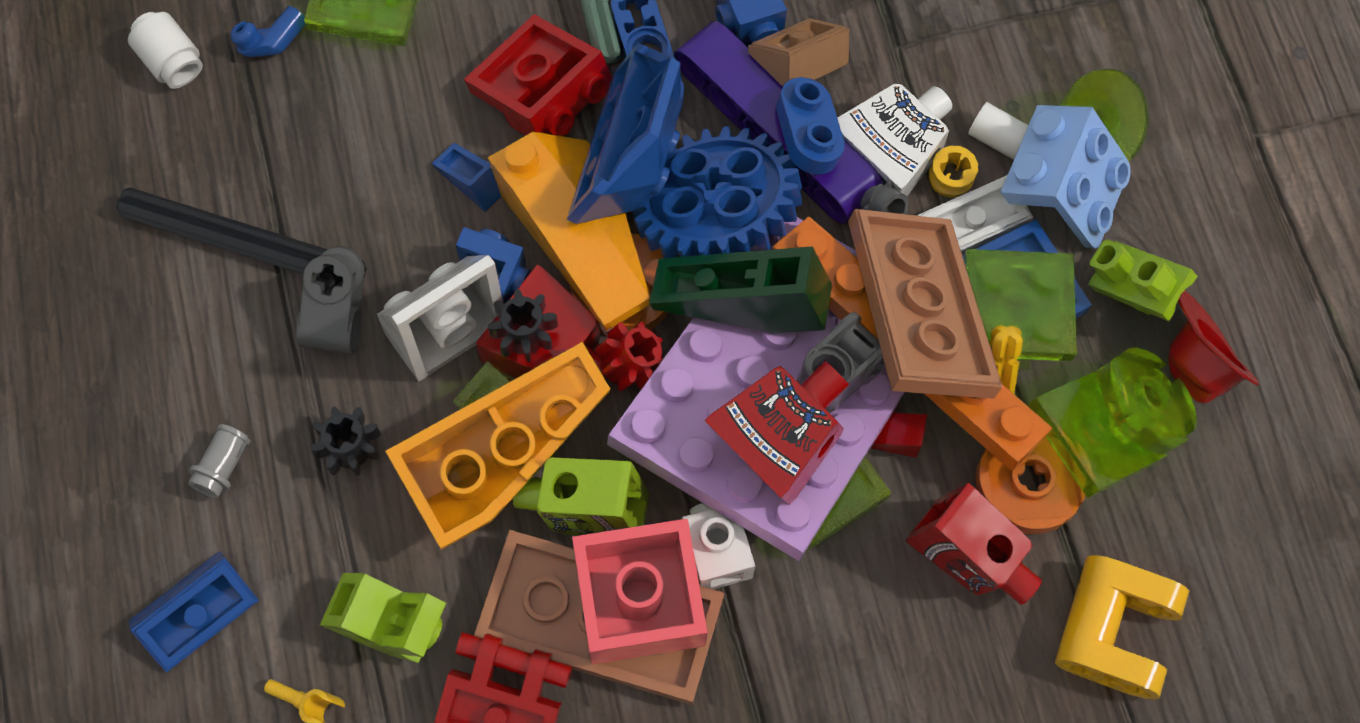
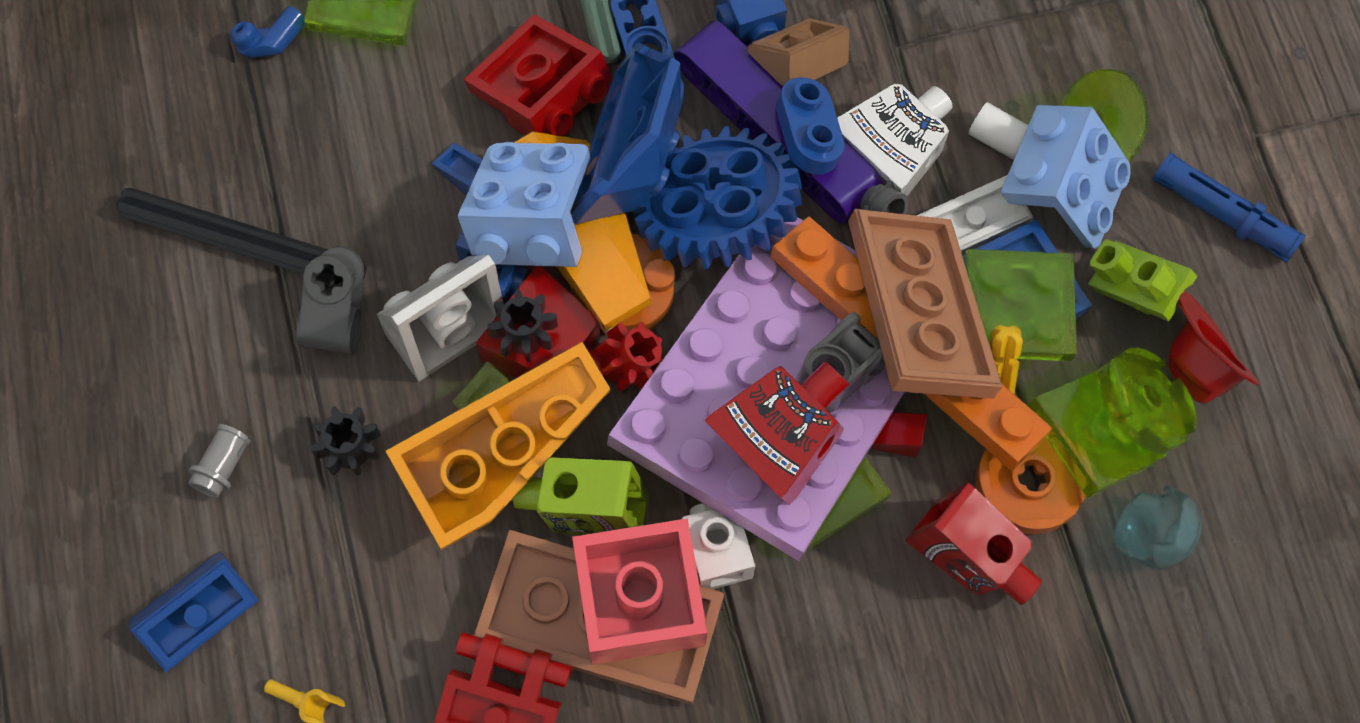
white brick [128,12,203,89] -> none
lime brick [320,573,446,663] -> none
dark green slope [649,246,832,333] -> none
yellow bush [929,146,978,198] -> none
yellow connector [1055,555,1189,700] -> none
none -> light blue bracket [458,142,591,267]
none -> clear light blue hair [1115,485,1203,570]
none -> blue pin [1152,152,1306,263]

